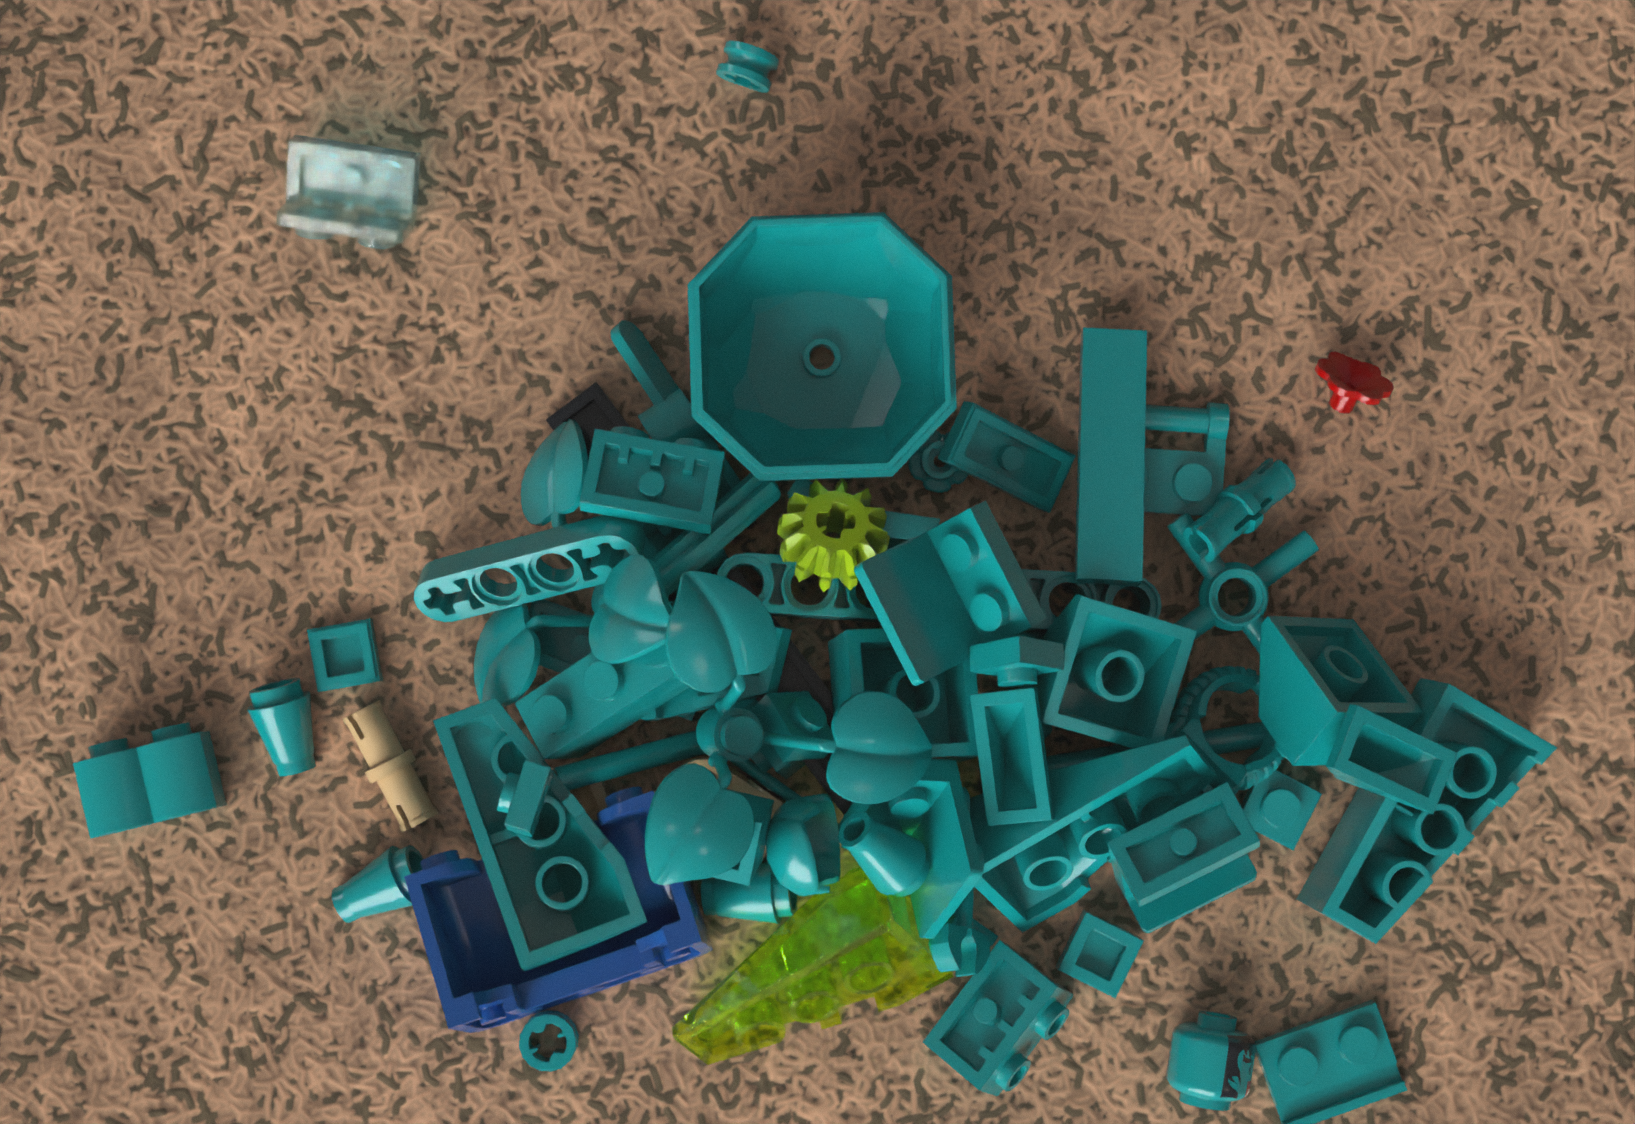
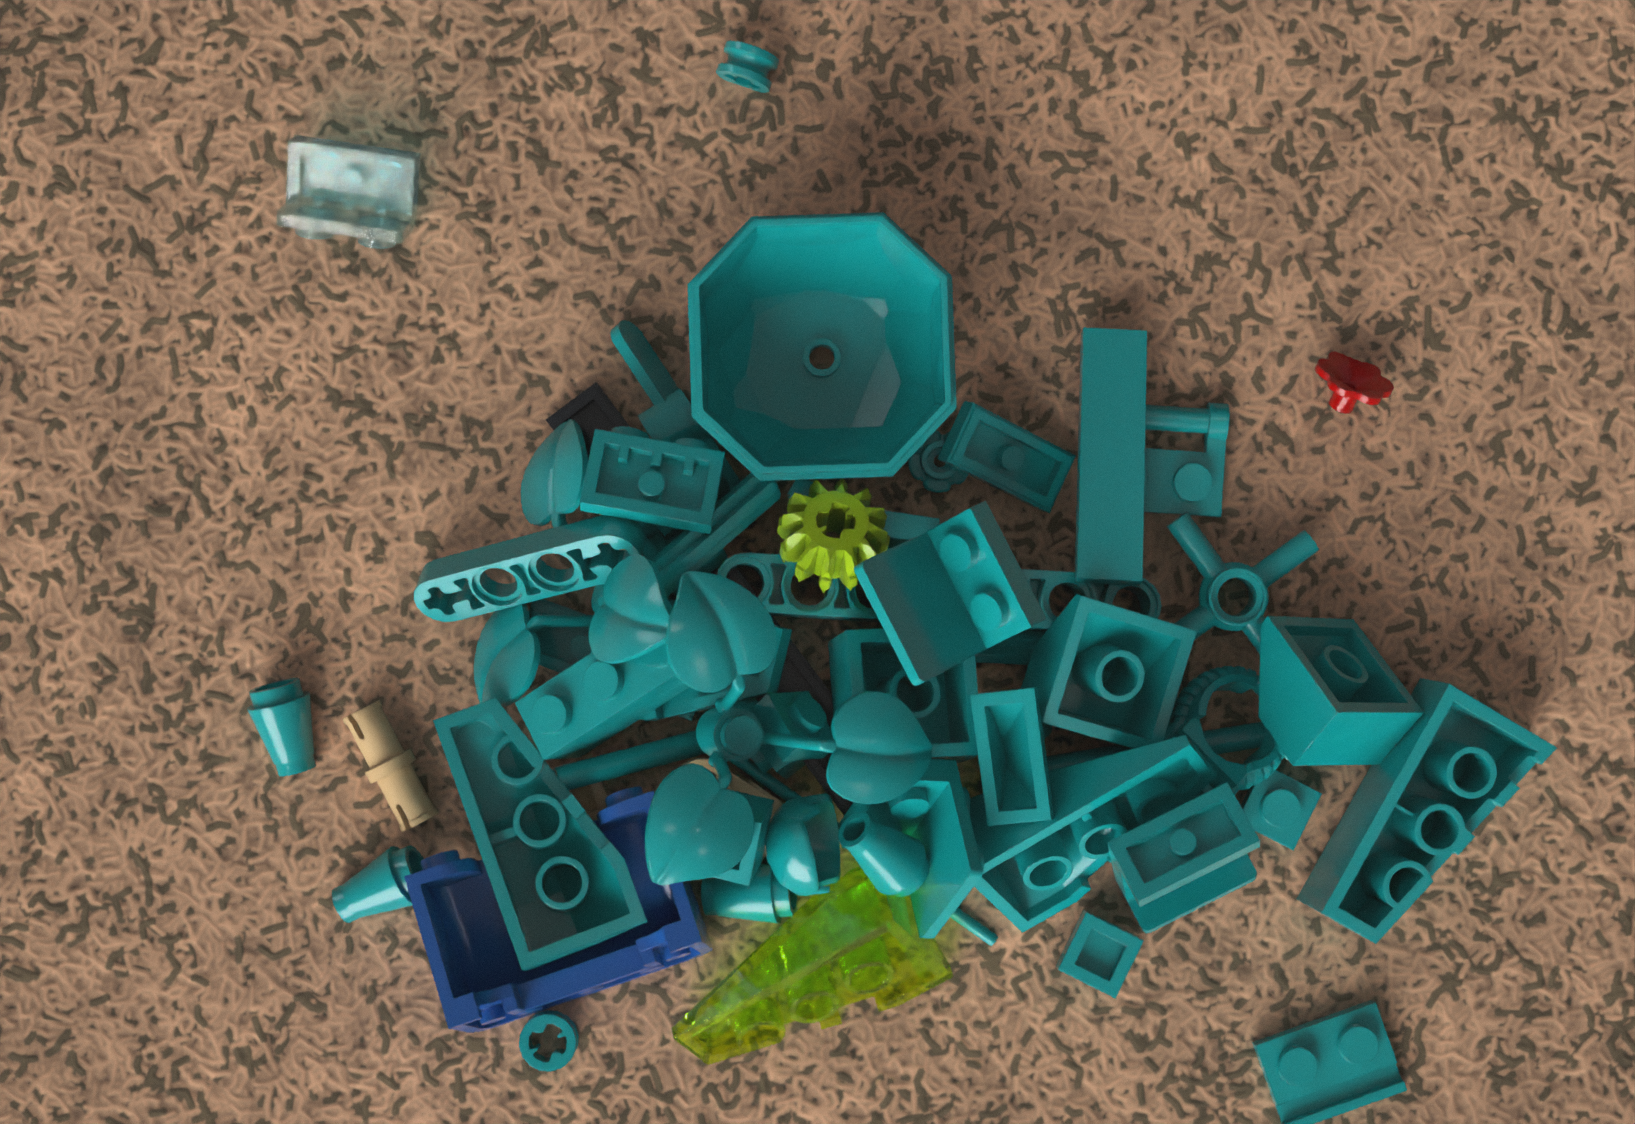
teal brick [73,722,227,839] -> none
teal tile [307,618,383,692] -> none
teal plate [497,760,553,838] -> none
teal bracket [923,940,1073,1096] -> none
teal bar [928,887,990,977] -> none
teal plate [969,636,1064,688] -> none
teal head [1166,1011,1256,1111] -> none
teal pin [1182,458,1296,562] -> none
teal slope [1326,704,1457,815] -> none

